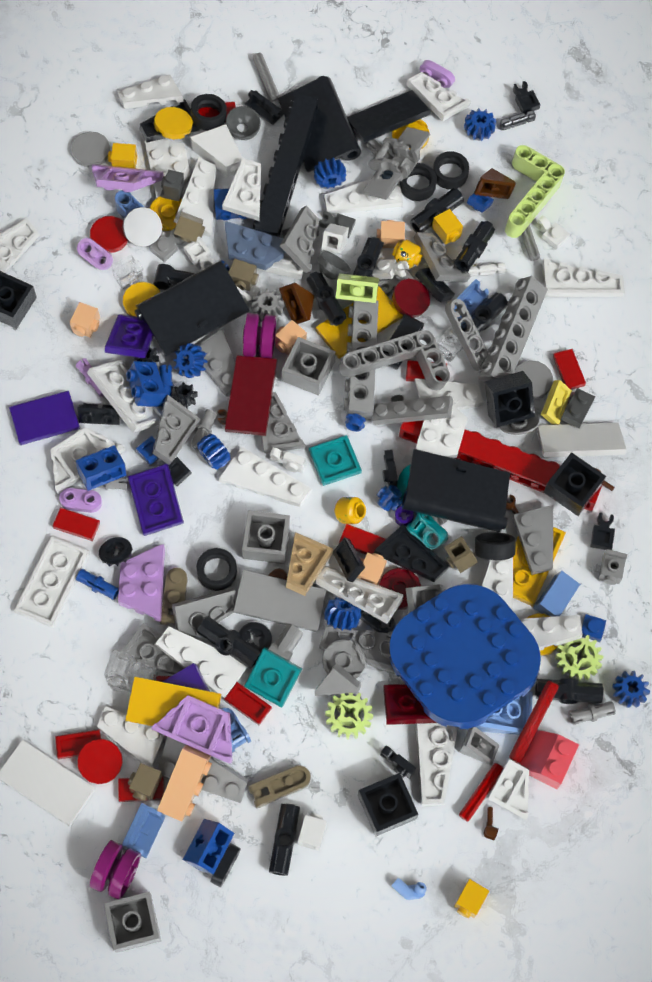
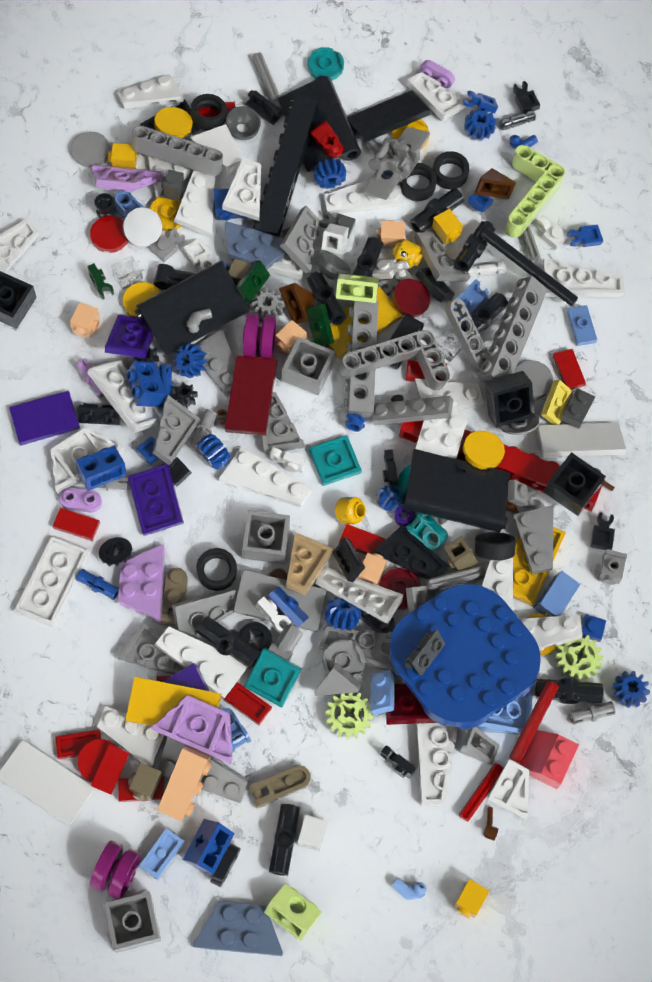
lavender plate [77,238,113,270] -> none
clear brick [104,649,158,692] -> none
medium blue hinge [122,803,166,859] -> none
dark tan brick [174,211,205,243] -> none
black brick [357,773,419,837] -> none
none -> dark green plate [87,263,114,299]
none -> red tile [91,744,130,795]
none -> black wheel [94,193,116,218]
none -> light grey beam [131,126,223,176]
none -> light blue plate [139,828,185,880]
none -> light grey arm [187,308,212,333]
none -> sand blue wing [193,902,283,957]
none -> dark green plate [236,260,271,302]
none -> white plate [255,597,291,633]
none -> yellowish green brick [264,883,322,941]
none -> blue plate [268,586,309,627]
none -> dark green plate [306,304,335,346]
none -> teal tile [307,47,344,81]
none -> red piece [310,121,343,158]
none -> light blue plate [370,669,394,716]
none -> dark grey hinge [405,629,445,677]
none -> light grey axle [427,566,485,591]
none -> blue plate [463,90,498,114]
none -> yellow tile [463,431,505,469]
none -> black axle [480,227,578,306]
none -> light grey plate [508,480,537,508]
none -> blue arm [510,135,538,149]
none -> blue plate [567,224,604,247]
none -> medium blue plate [567,305,598,346]

